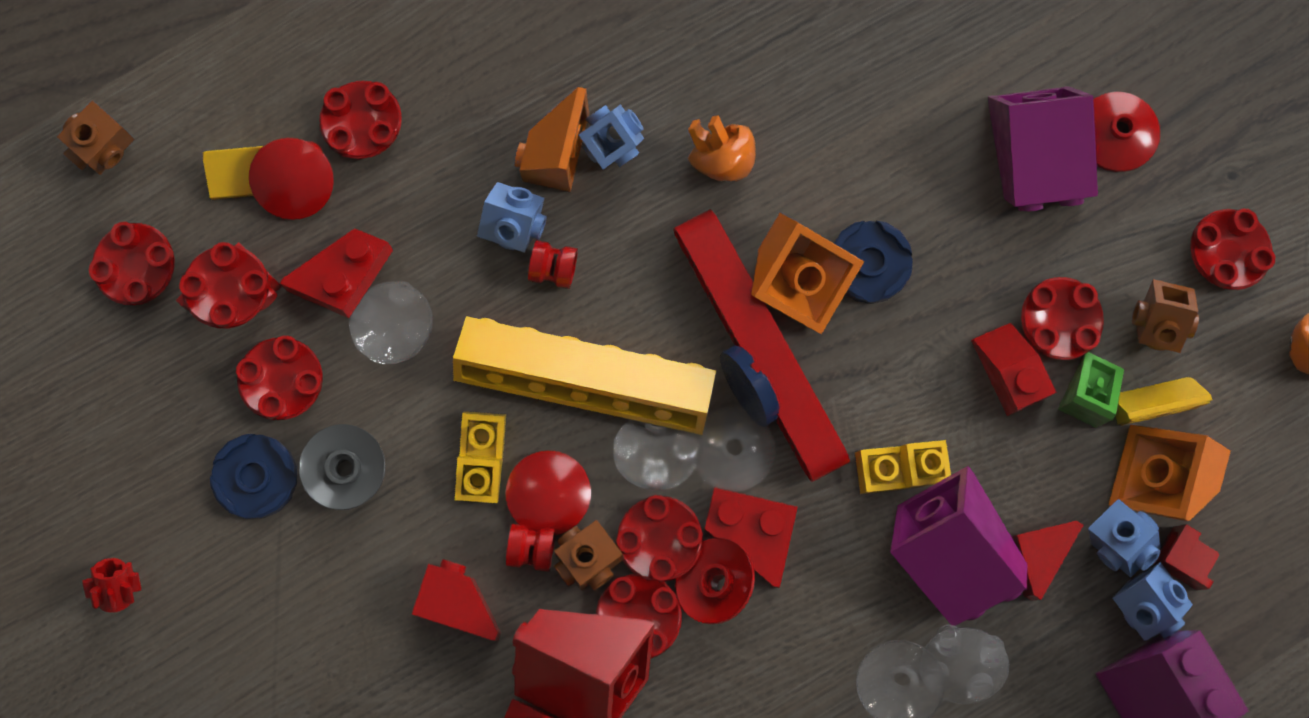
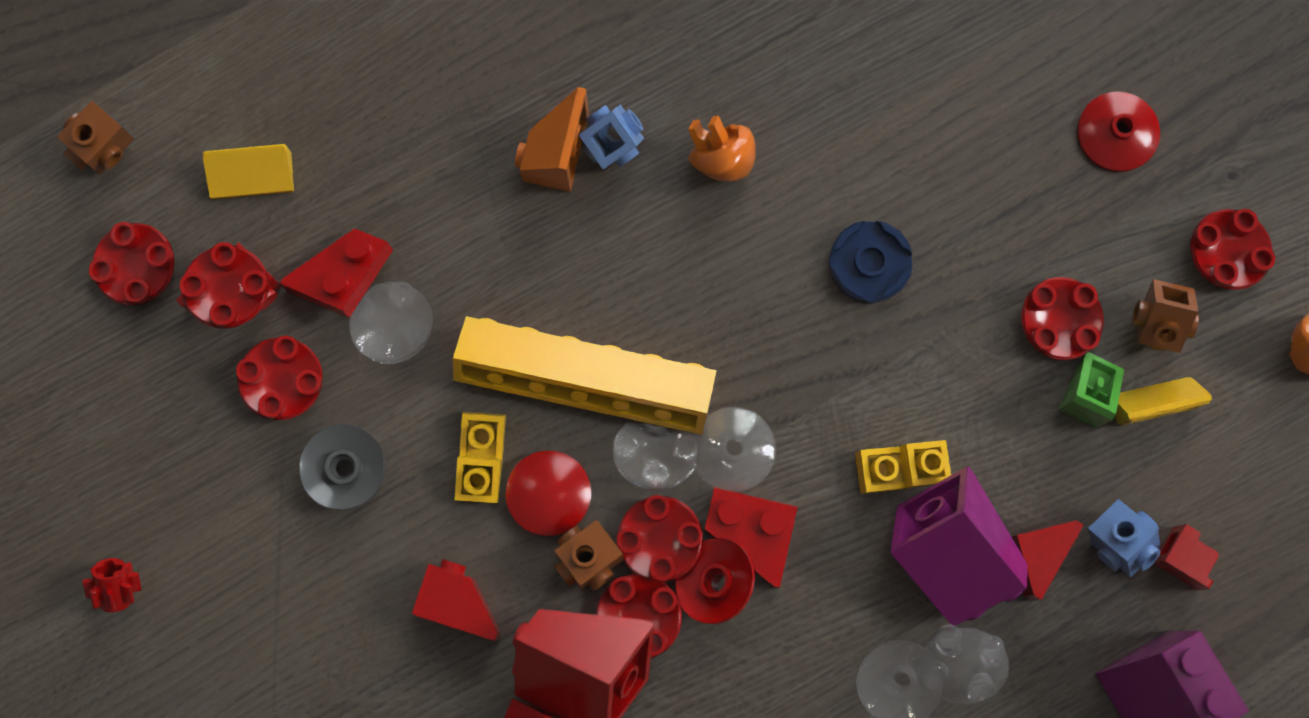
dark blue tile [210,434,297,519] -> none
red dish [249,138,334,220] -> none
red dish [319,81,402,159] -> none
medium blue brick [477,182,547,253] -> none
red wheel [506,524,555,572] -> none
red wheel [528,240,578,289] -> none
red beam [673,209,850,482] -> none
dark blue tile [720,345,780,427] -> none
orange slope [752,213,864,334] -> none
red slope [971,323,1057,416] -> none
magenta slope [988,86,1098,211] -> none
orange slope [1108,425,1231,521] -> none
medium blue brick [1113,562,1193,641] -> none

